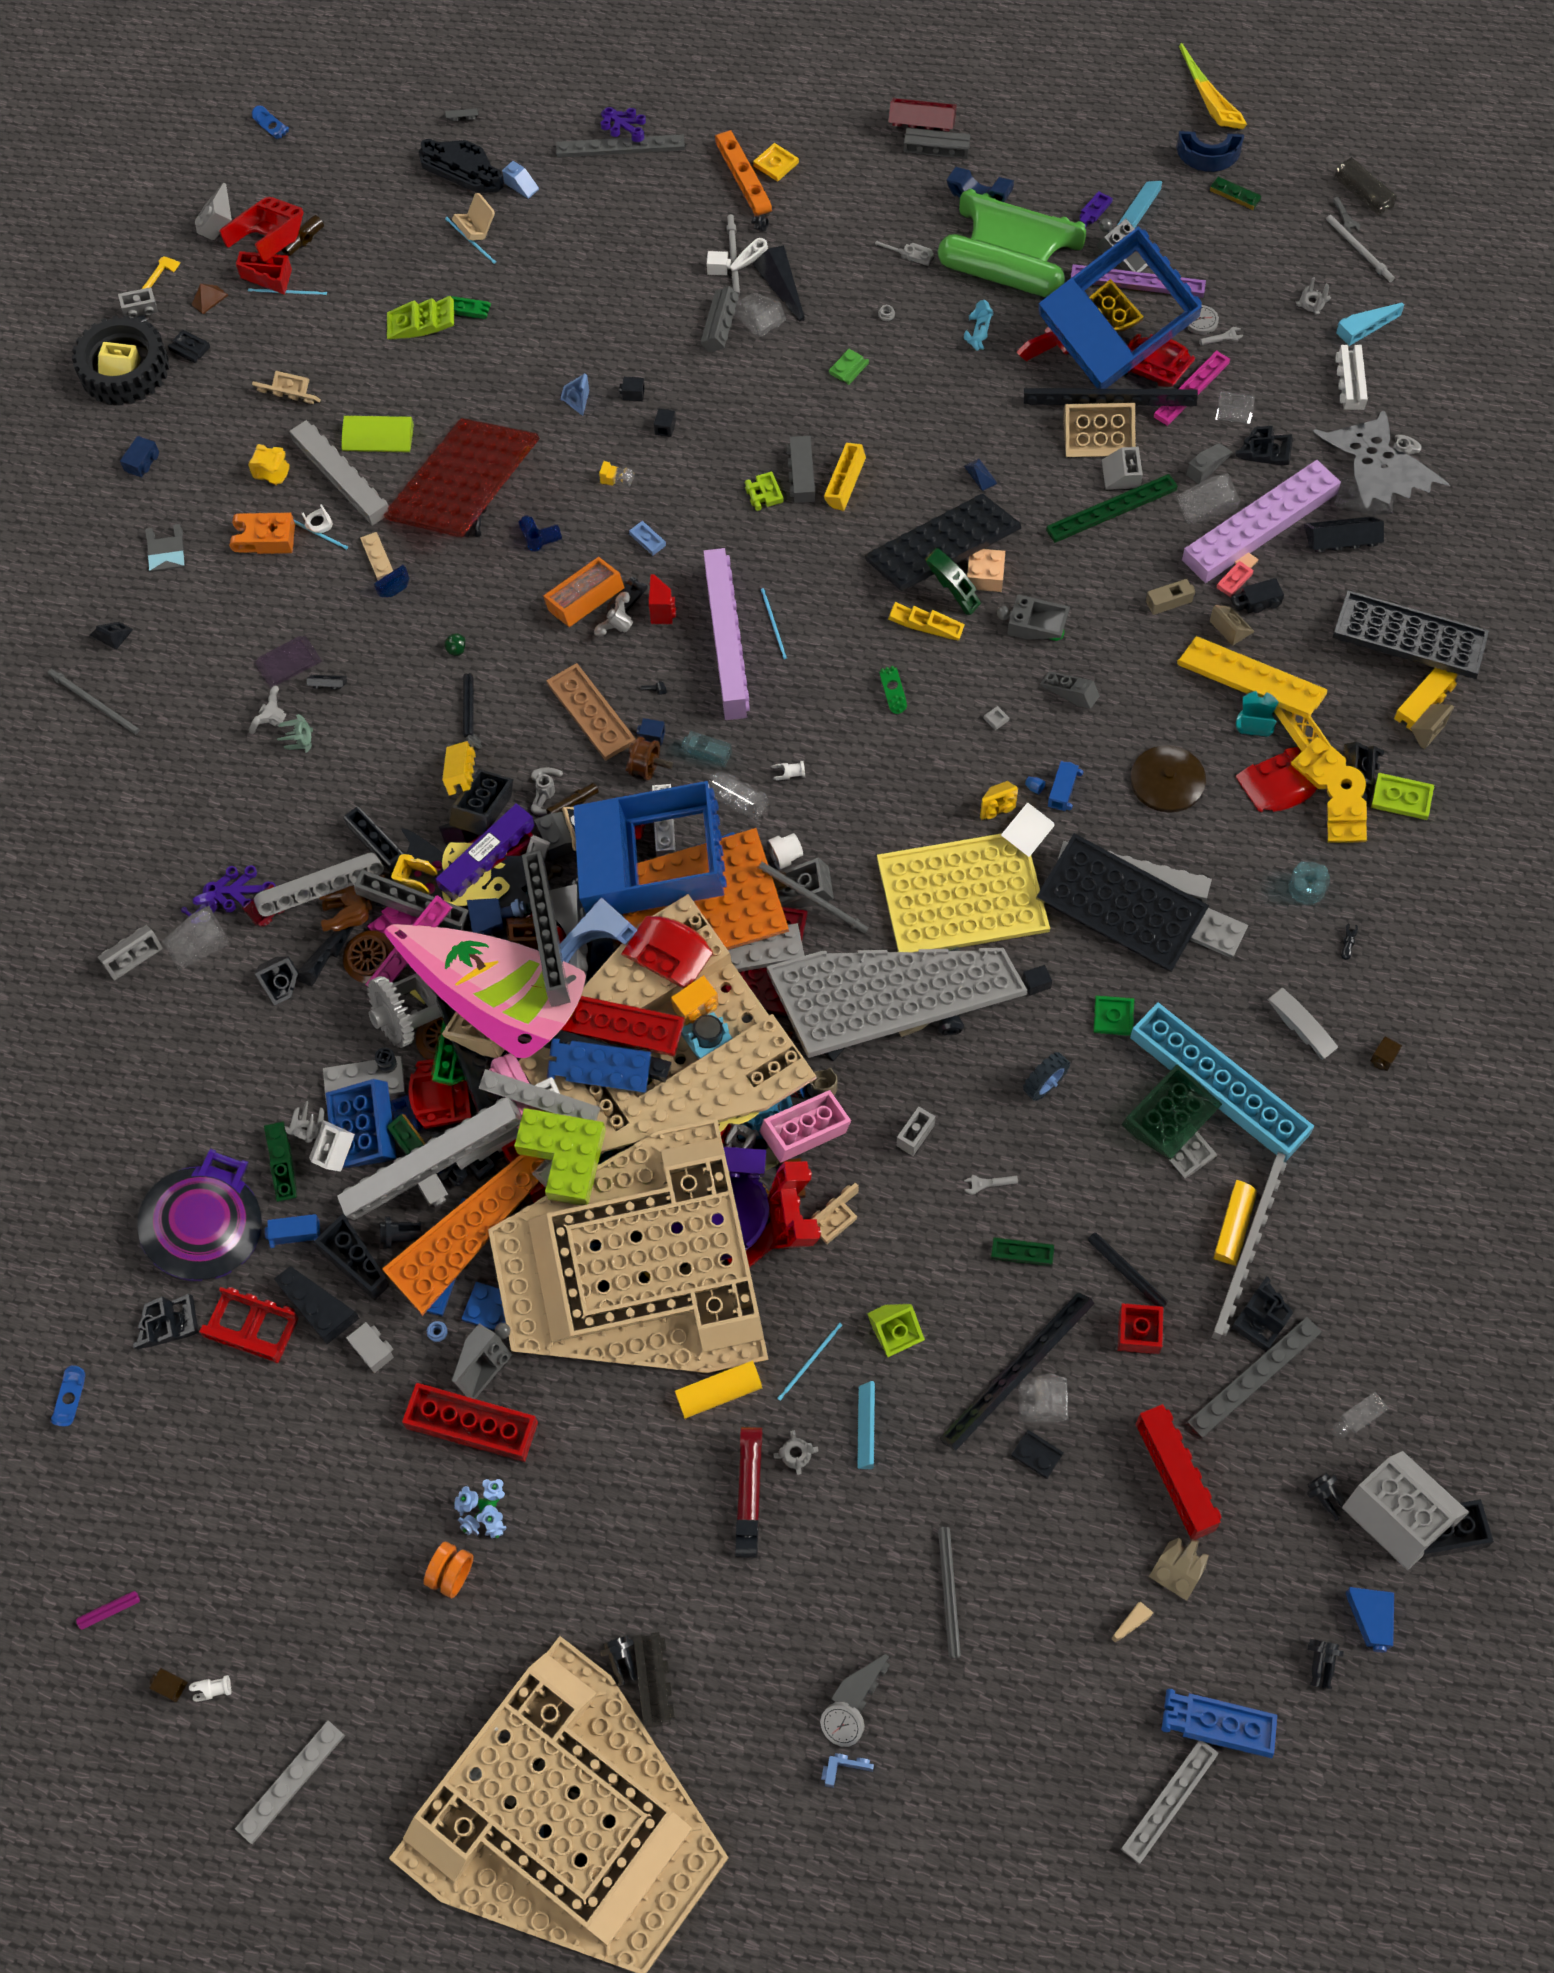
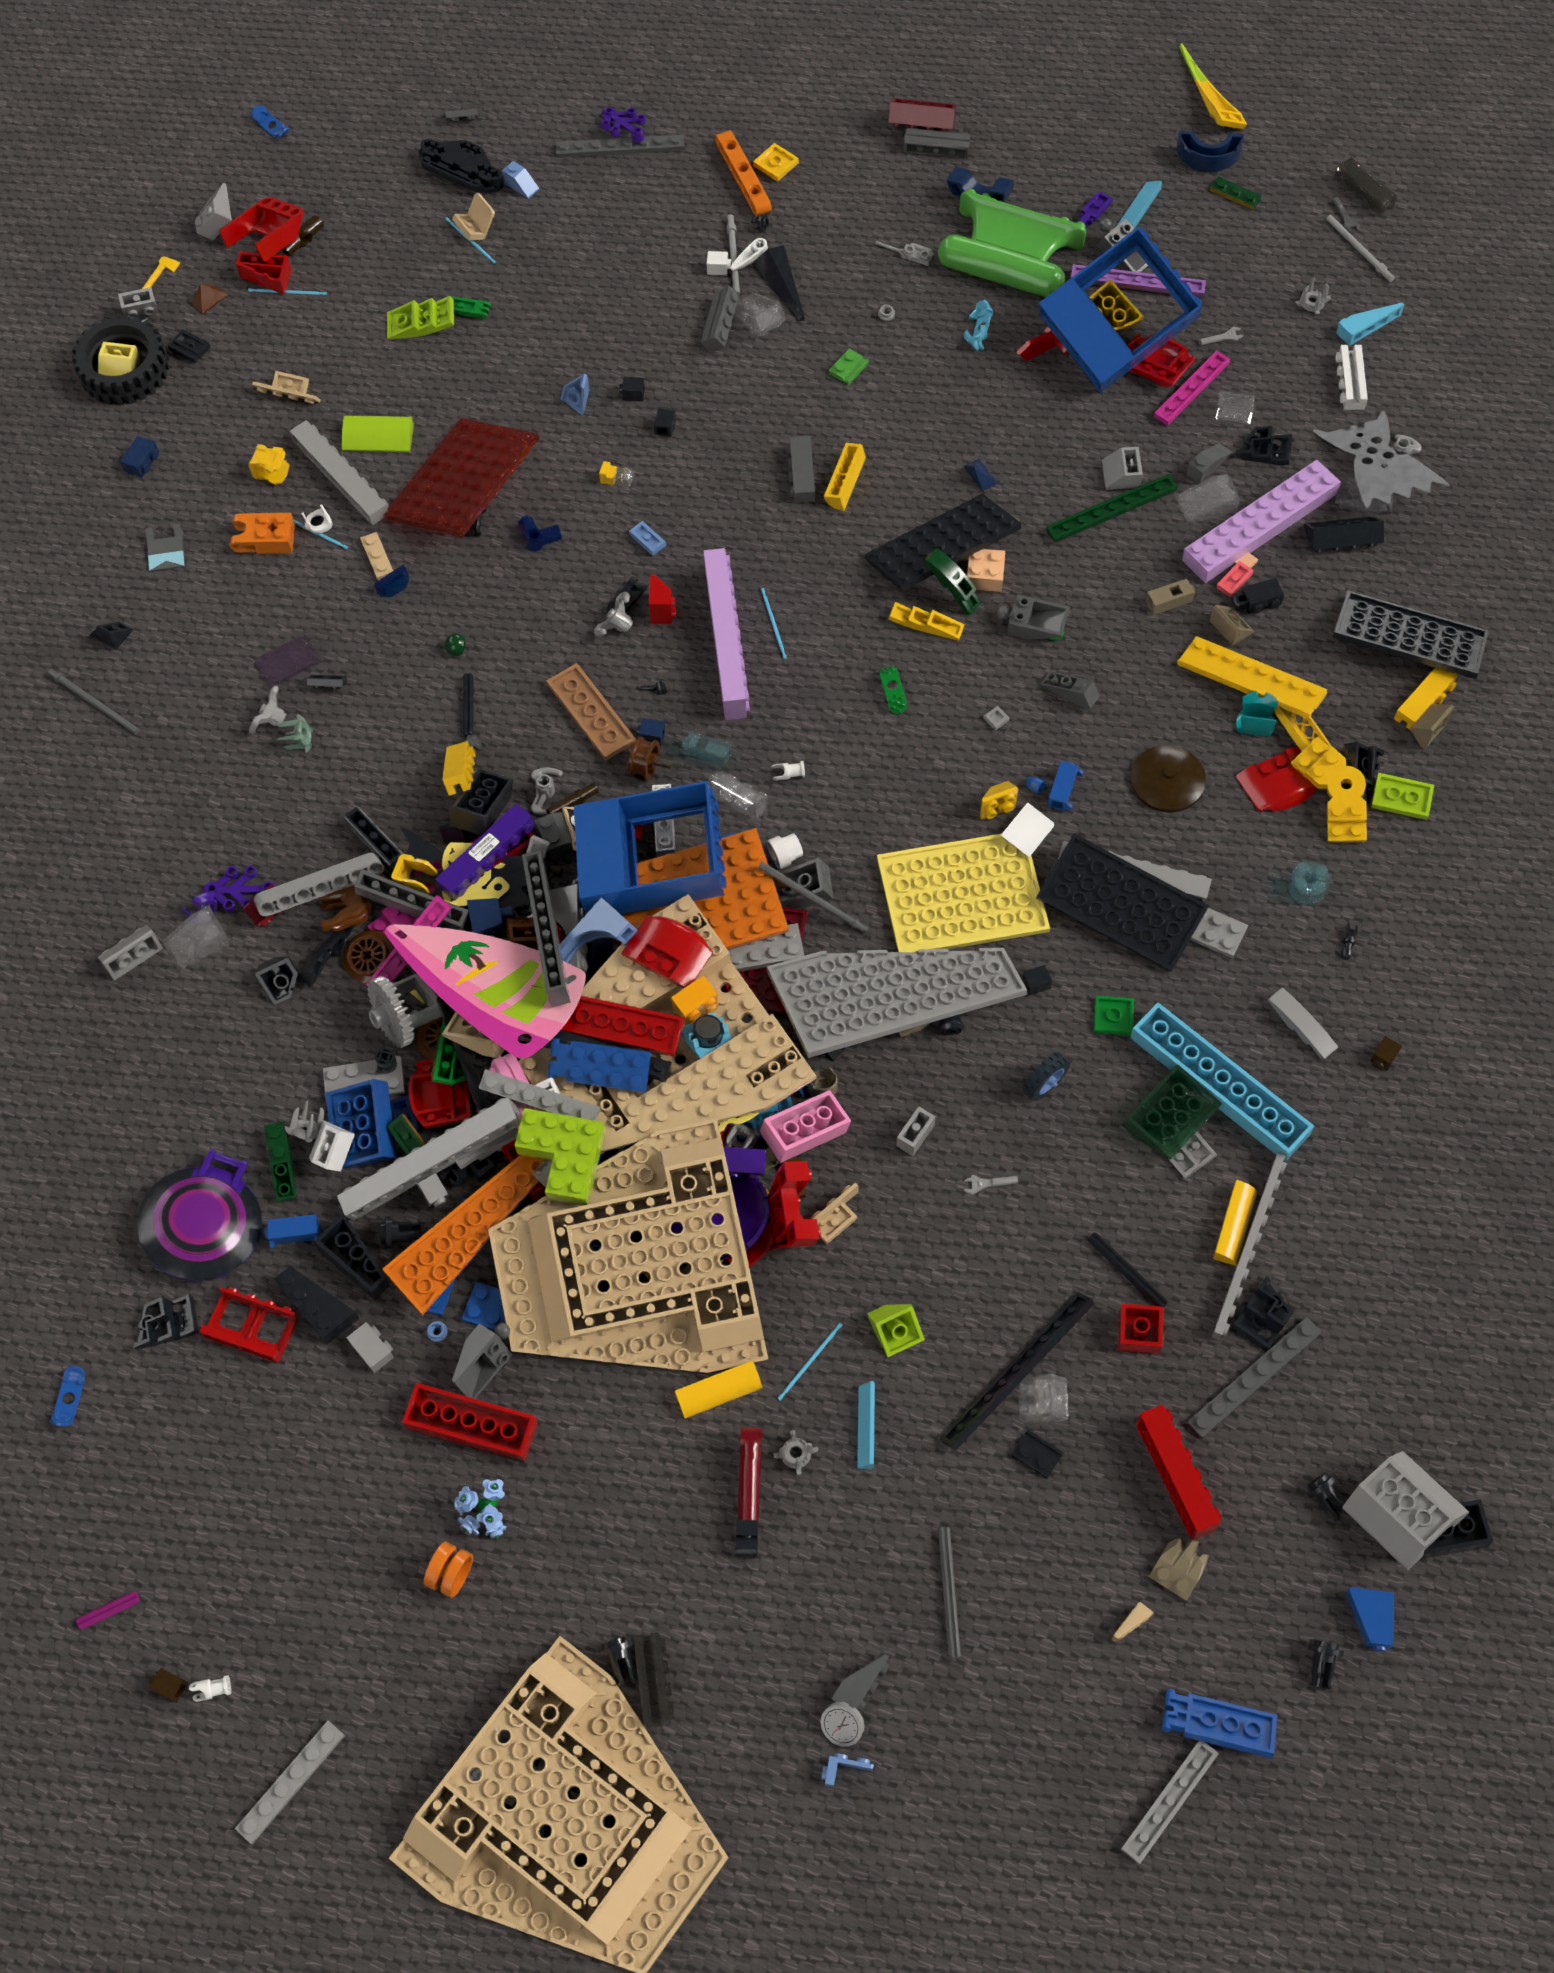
medium blue plate [511,899,526,918] -> none
orange brick [543,557,624,627] -> none
lime plate [744,472,784,511] -> none
dark green plate [991,1237,1054,1267] -> none
black plate [1024,388,1198,407] -> none
tan slope [1064,403,1135,457] -> none
light grey tile [1187,305,1219,335] -> none
clear plate [1331,1392,1389,1439] -> none

